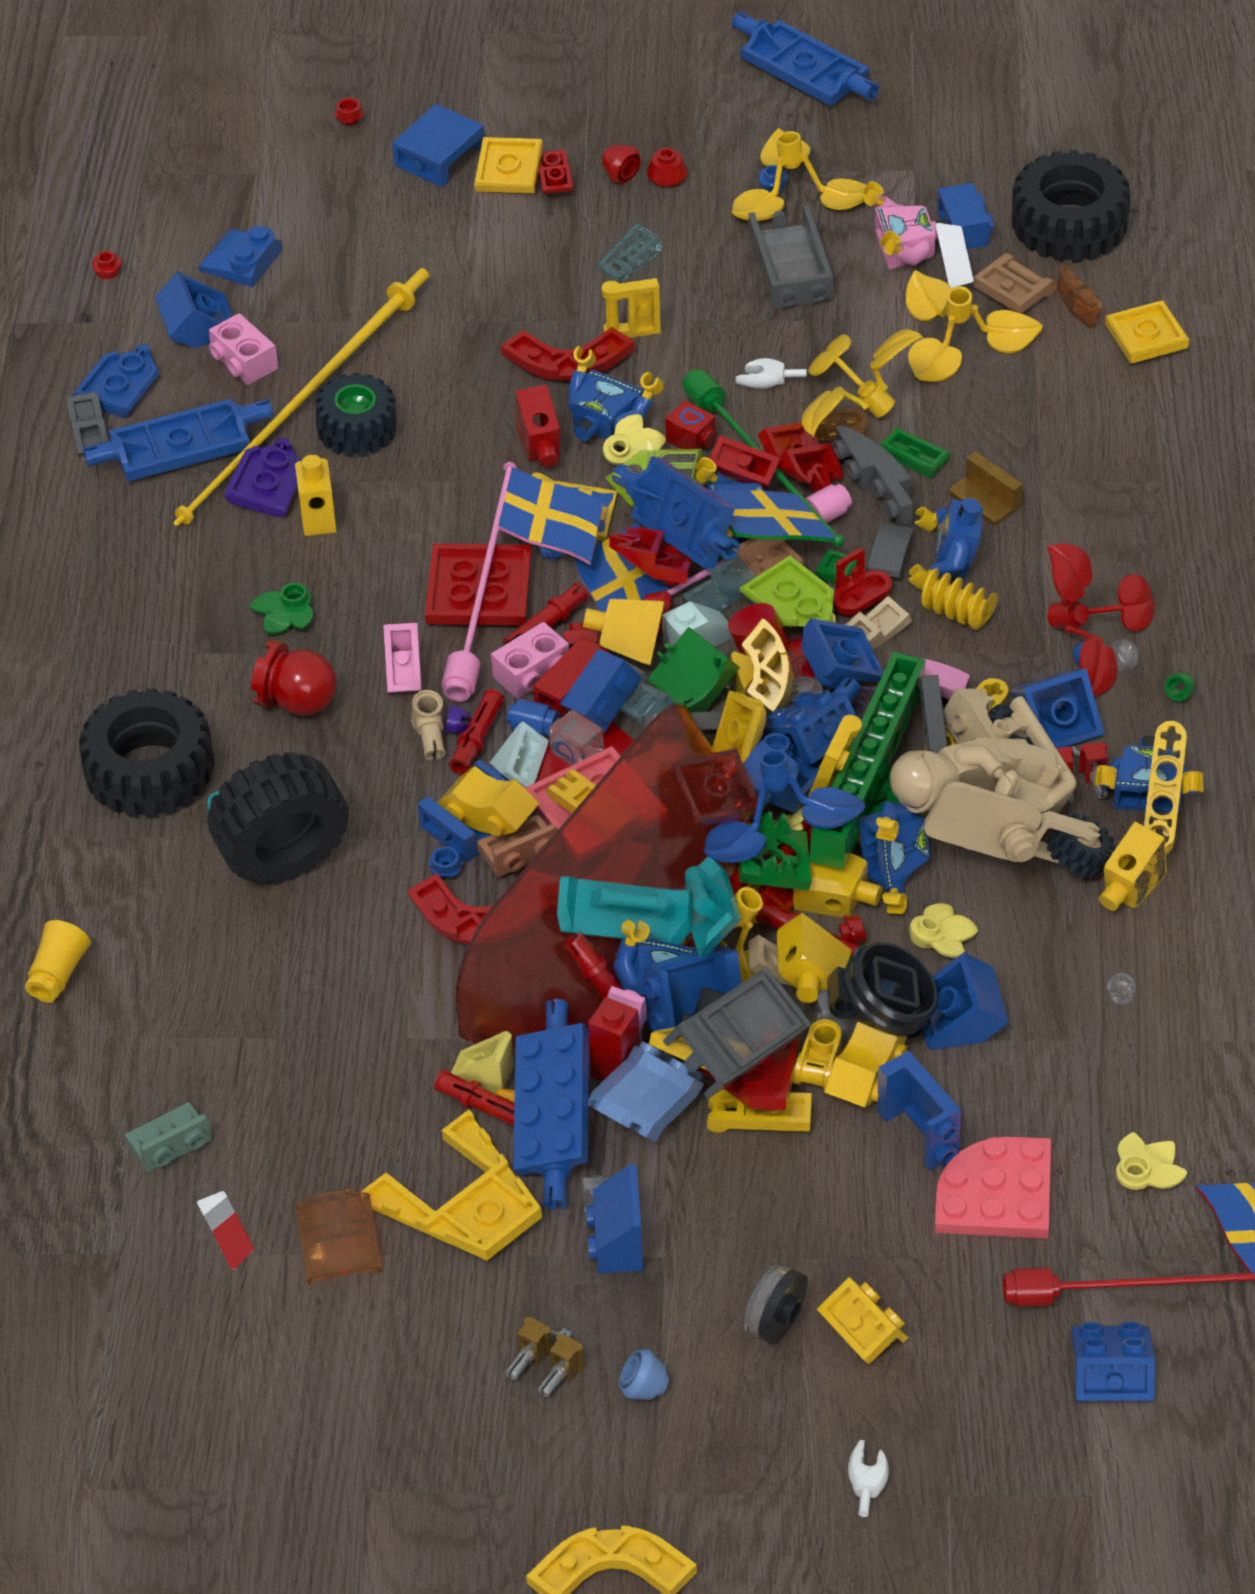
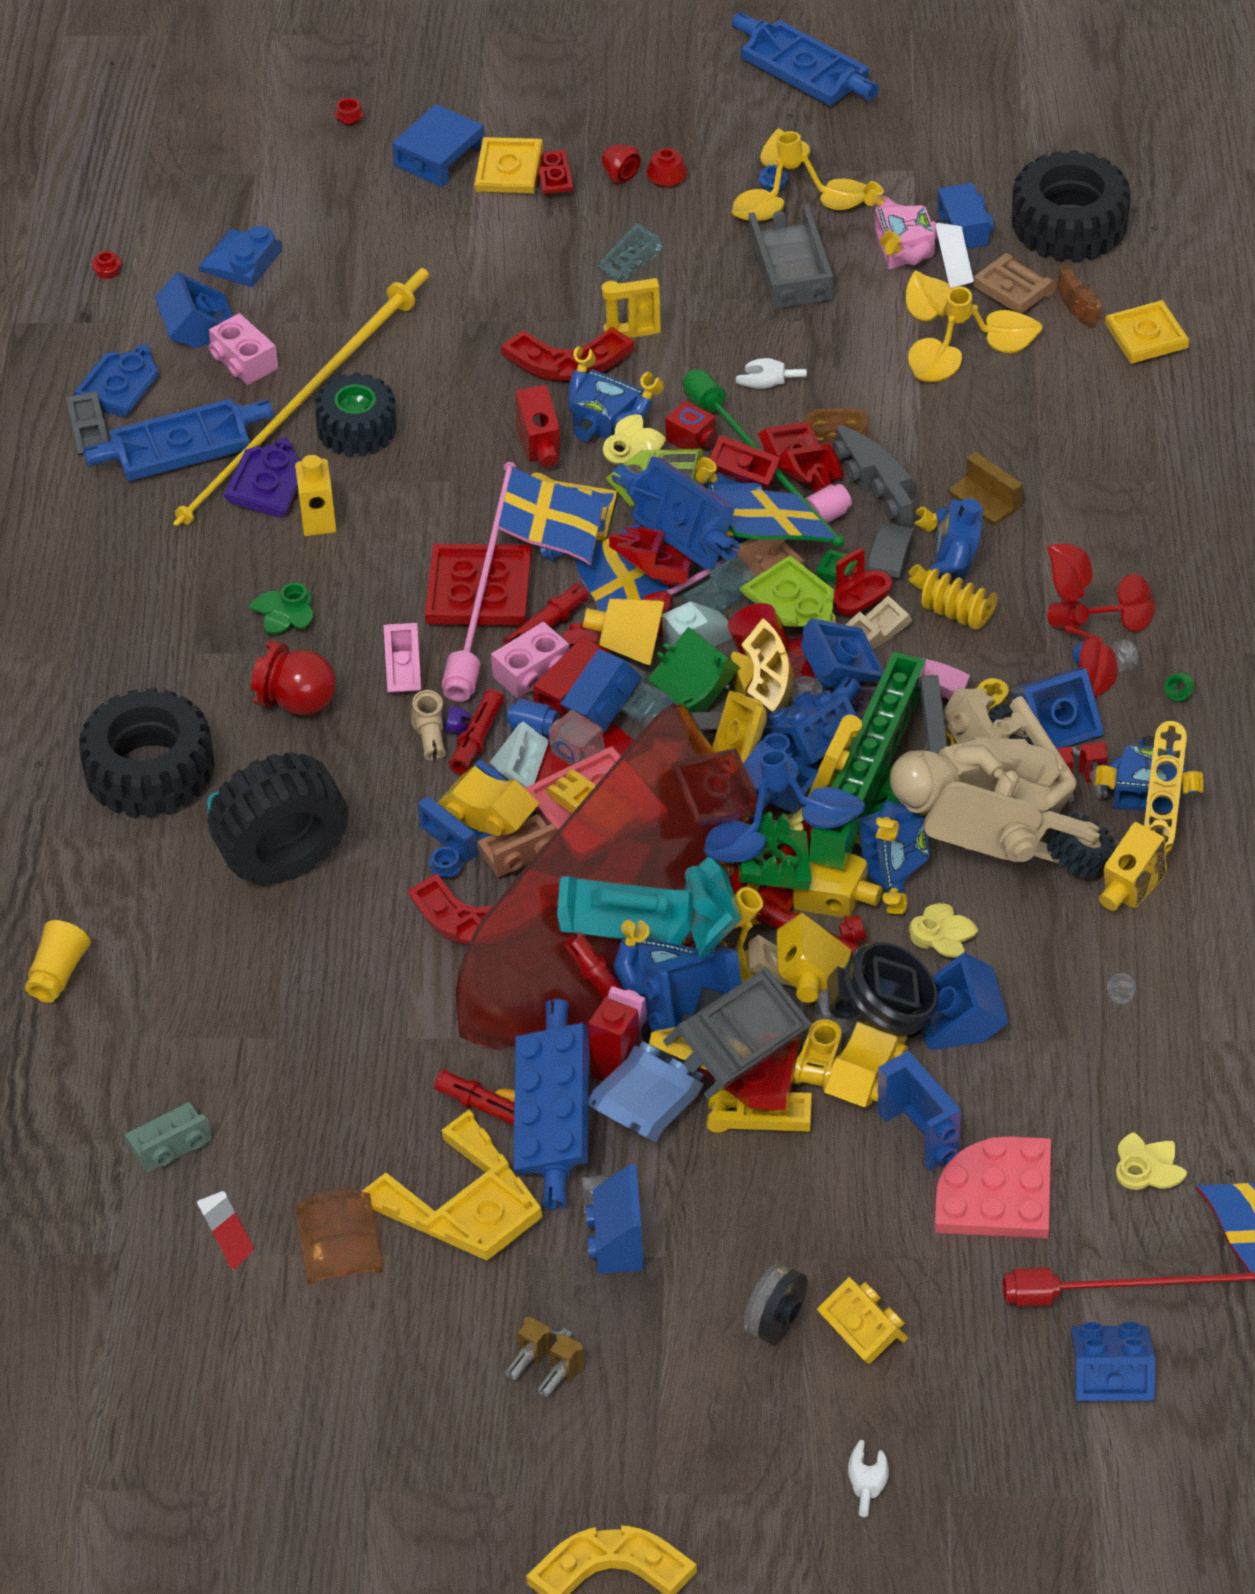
light yellow slope [451,1030,514,1093] -> none
medium blue cone [619,1349,669,1400] -> none
yellow plant [802,329,923,437] -> none
green tile [880,427,950,479] -> none

